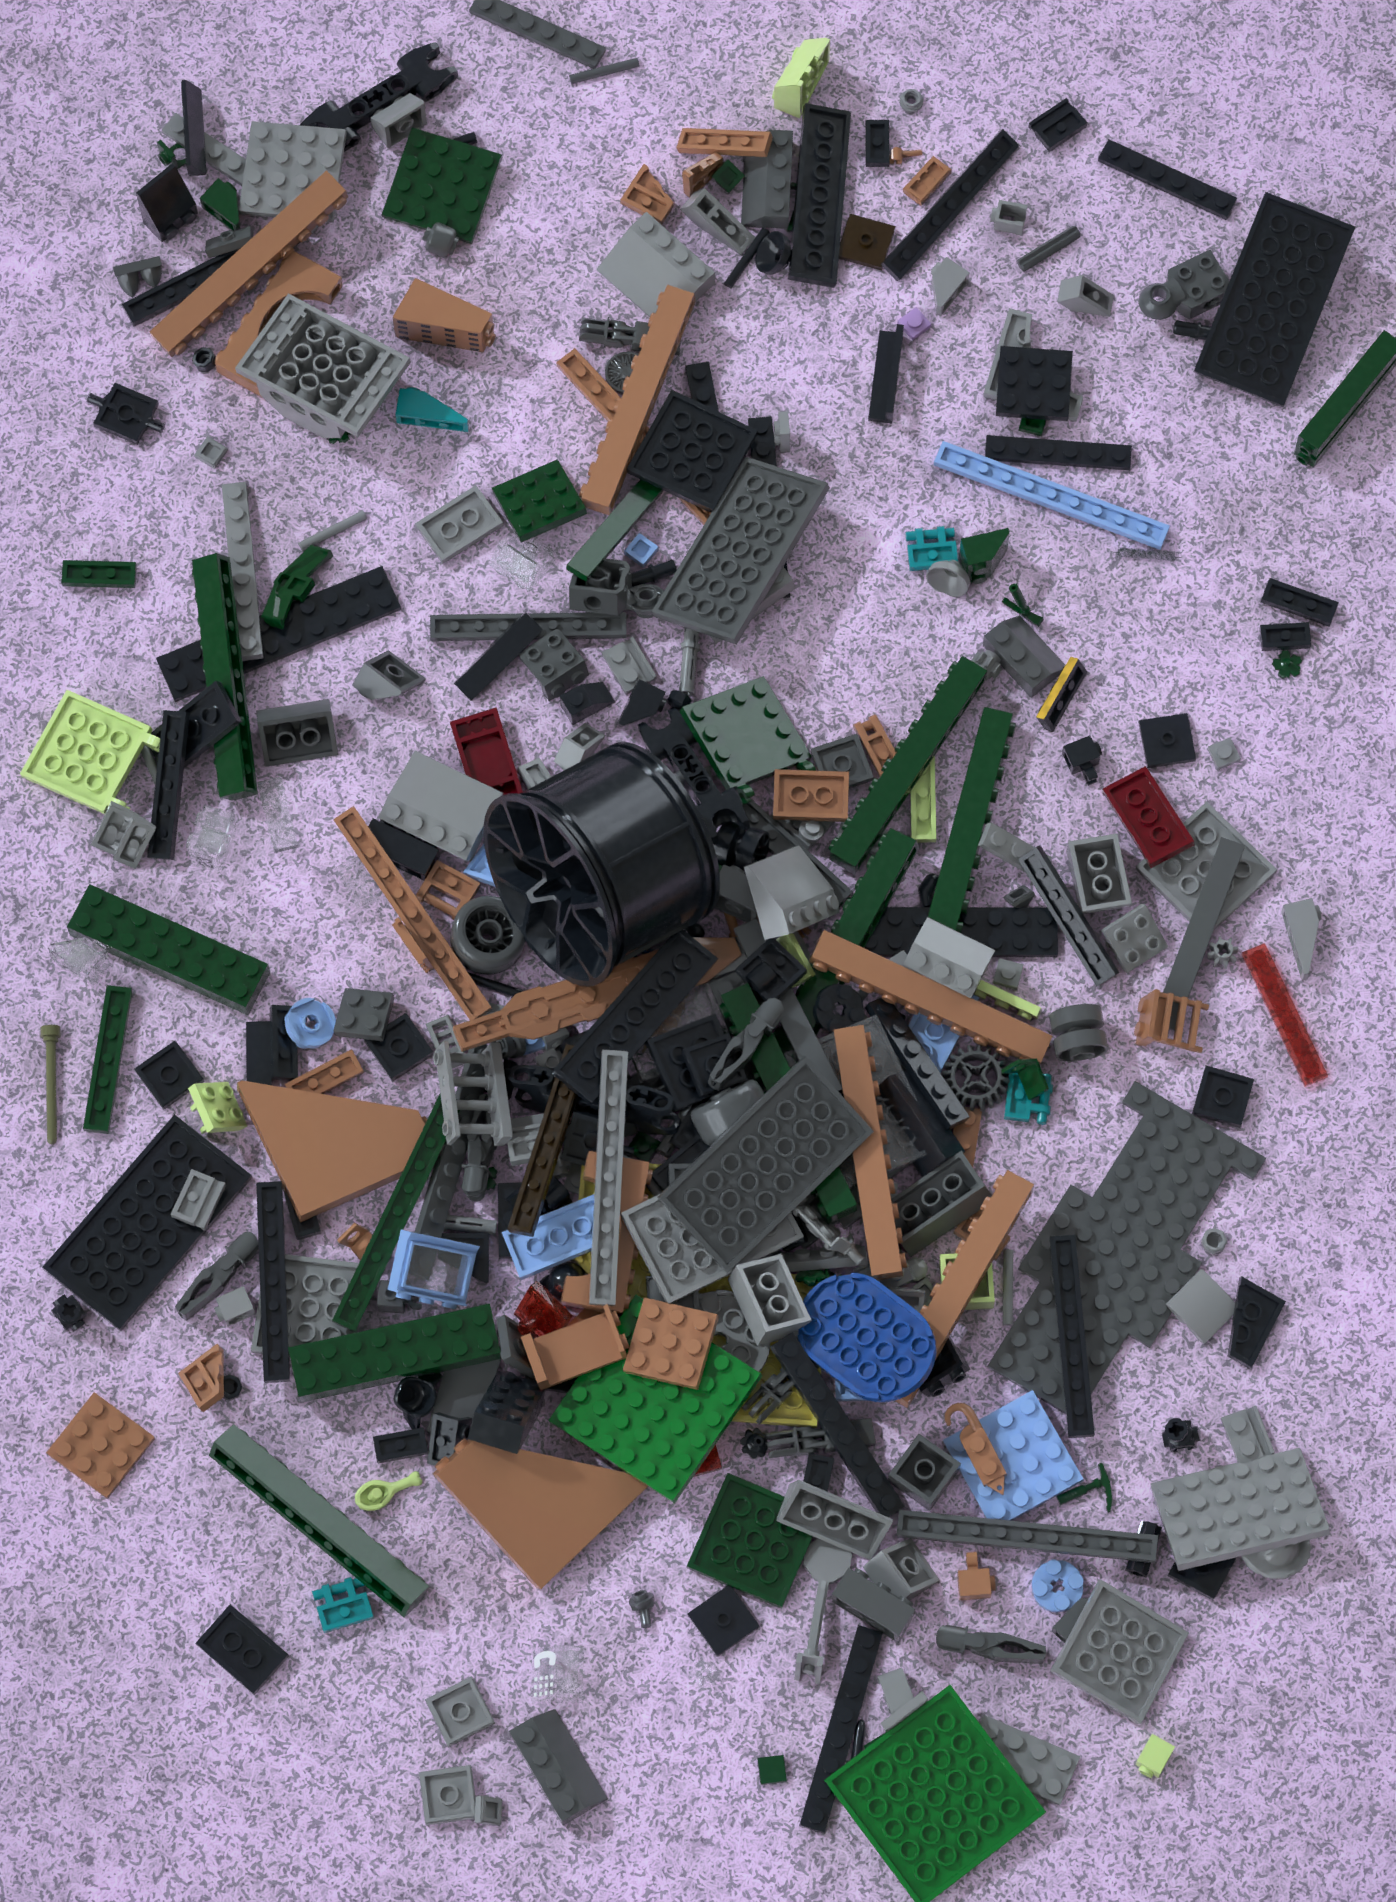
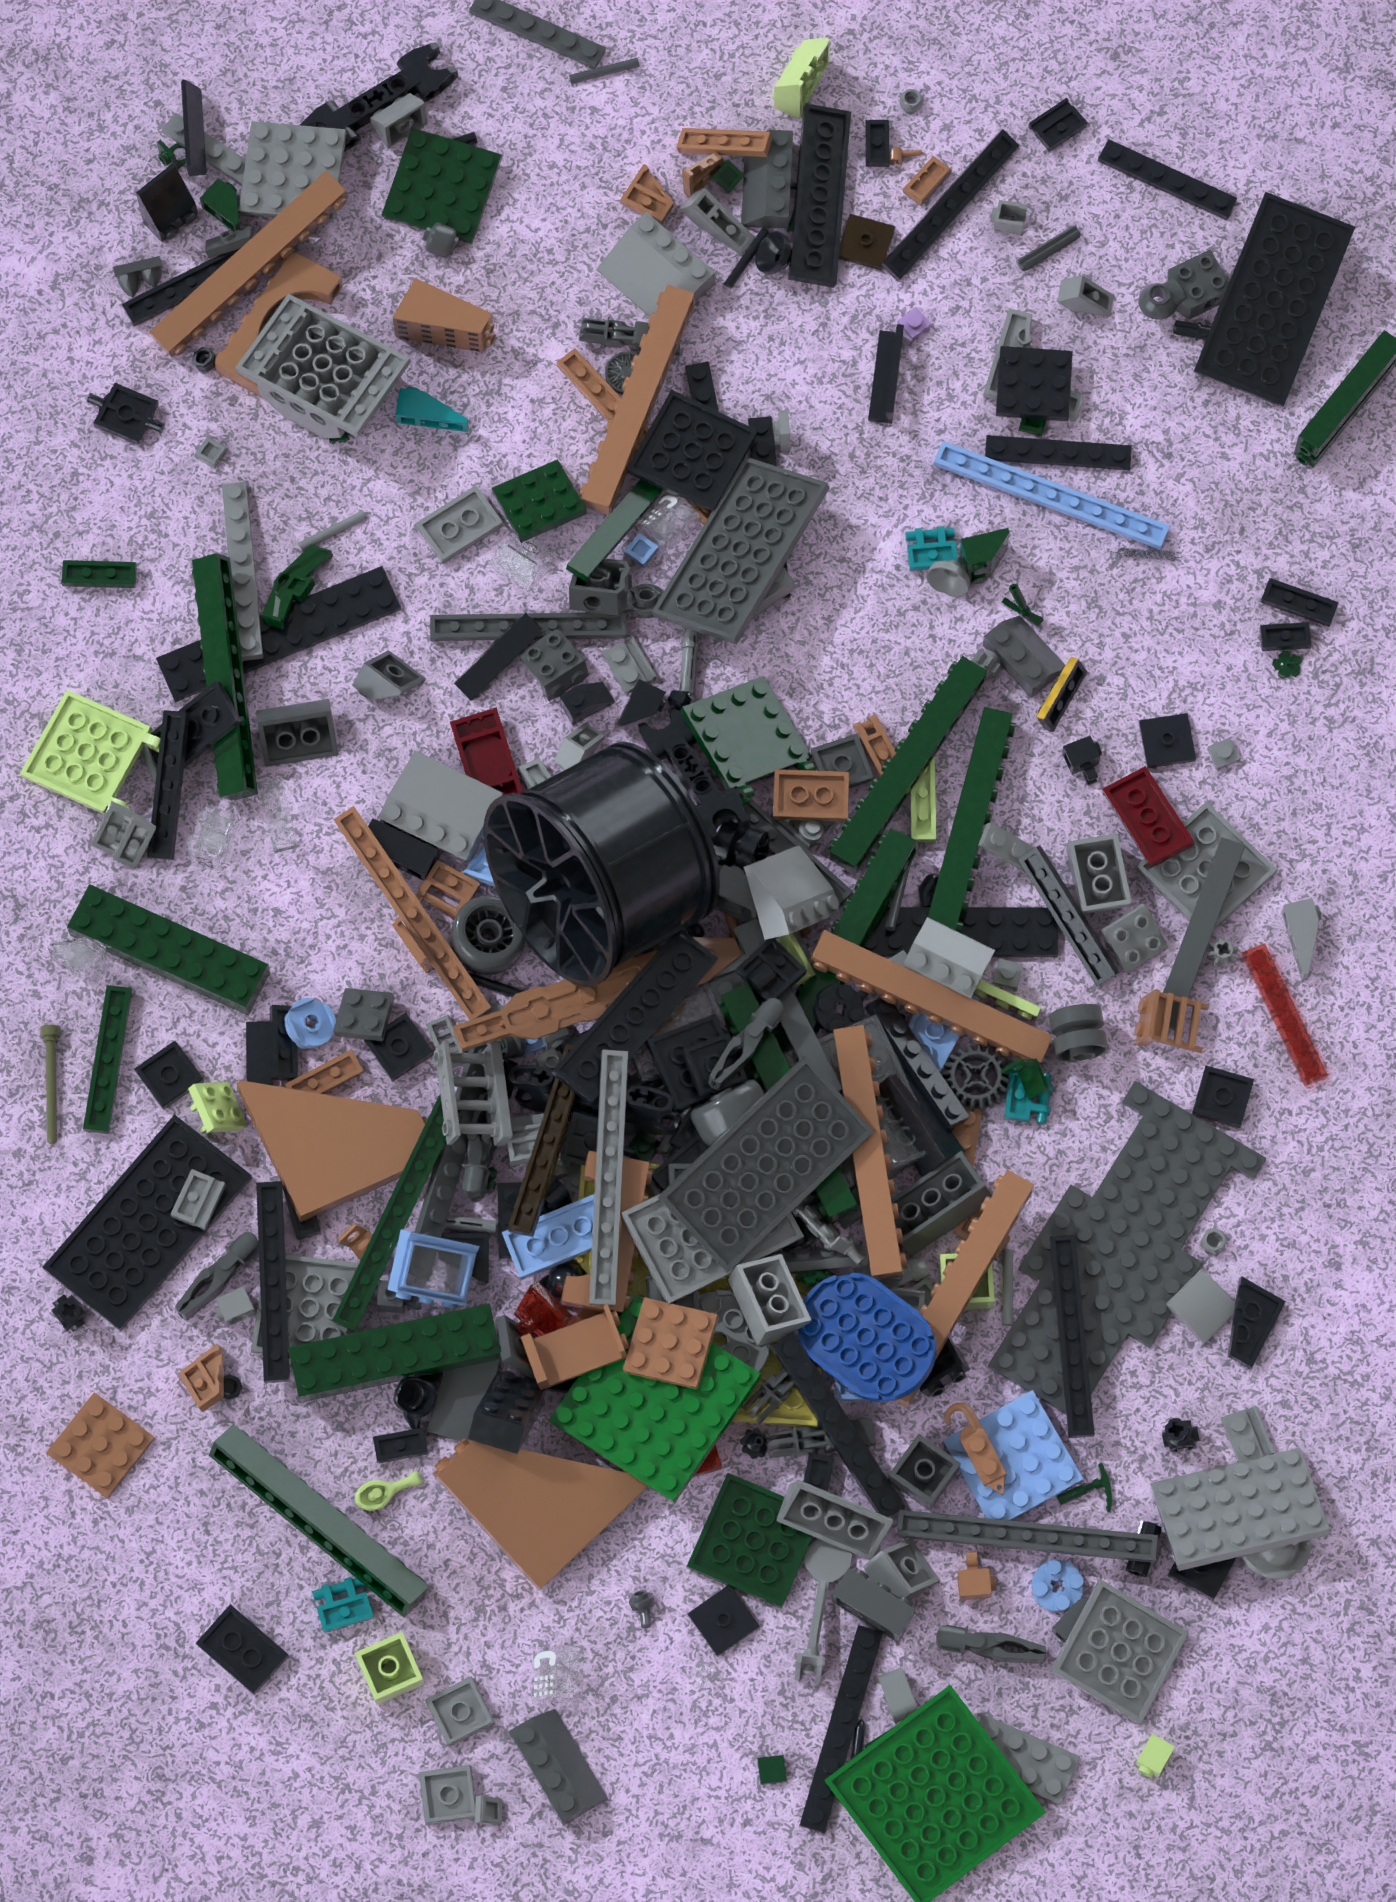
black bracket [427,1412,473,1466] -> none
black axle [631,559,677,587] -> none
light grey tile [880,1691,928,1732] -> none
light grey slope [931,257,970,317] -> none
dark grey slope [1003,885,1035,908] -> none
none -> yellowish green brick [355,1632,425,1706]
none -> clear slope [635,492,700,555]
none -> dark grey bar [885,865,911,931]

